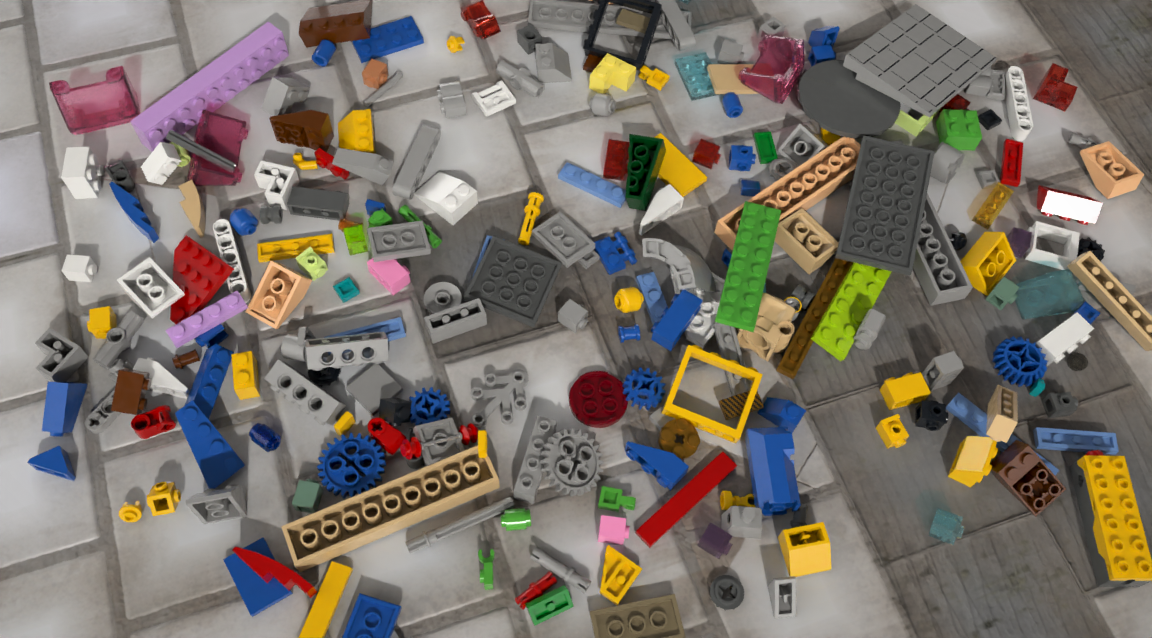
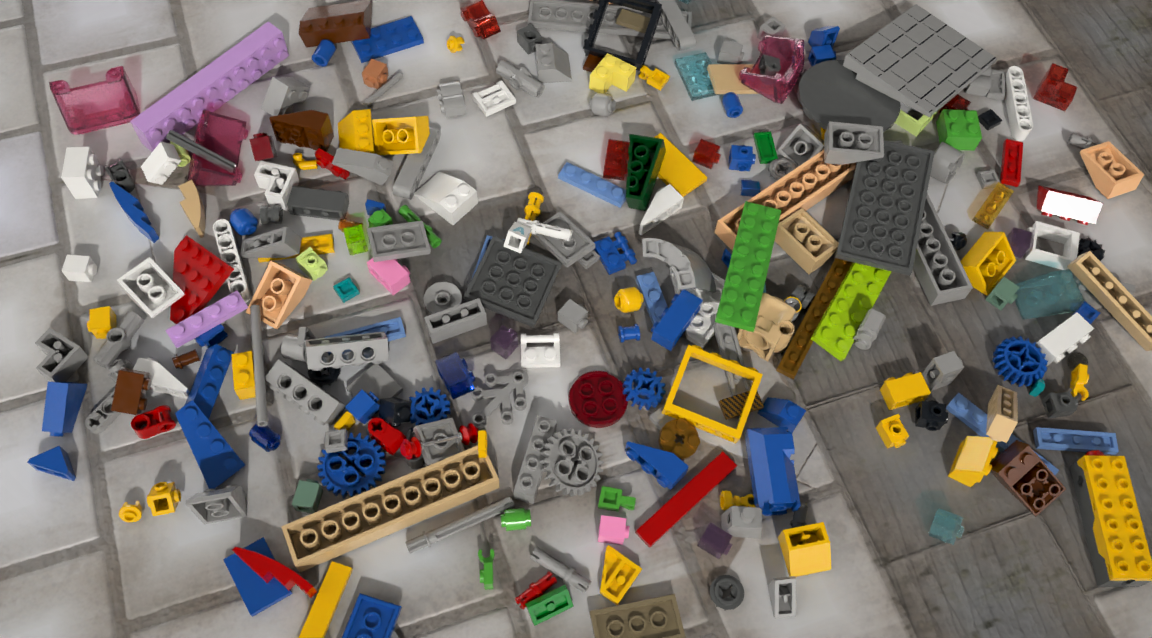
none -> light grey slope [240,227,302,258]
none -> dark red brick [249,133,277,161]
none -> light grey piece [250,305,268,427]
none -> light grey tile [325,429,348,453]
none -> blue brick [345,389,380,424]
none -> yellow slope [372,116,430,155]
none -> clear blue brick [435,352,476,399]
none -> clear purple brick [490,325,518,359]
none -> white brick [504,222,532,253]
none -> white pin [517,218,573,241]
none -> white plate [521,333,560,368]
none -> dark grey piece [759,54,781,84]
none -> light grey slope [824,121,884,165]
none -> yellow plate [1070,364,1089,401]

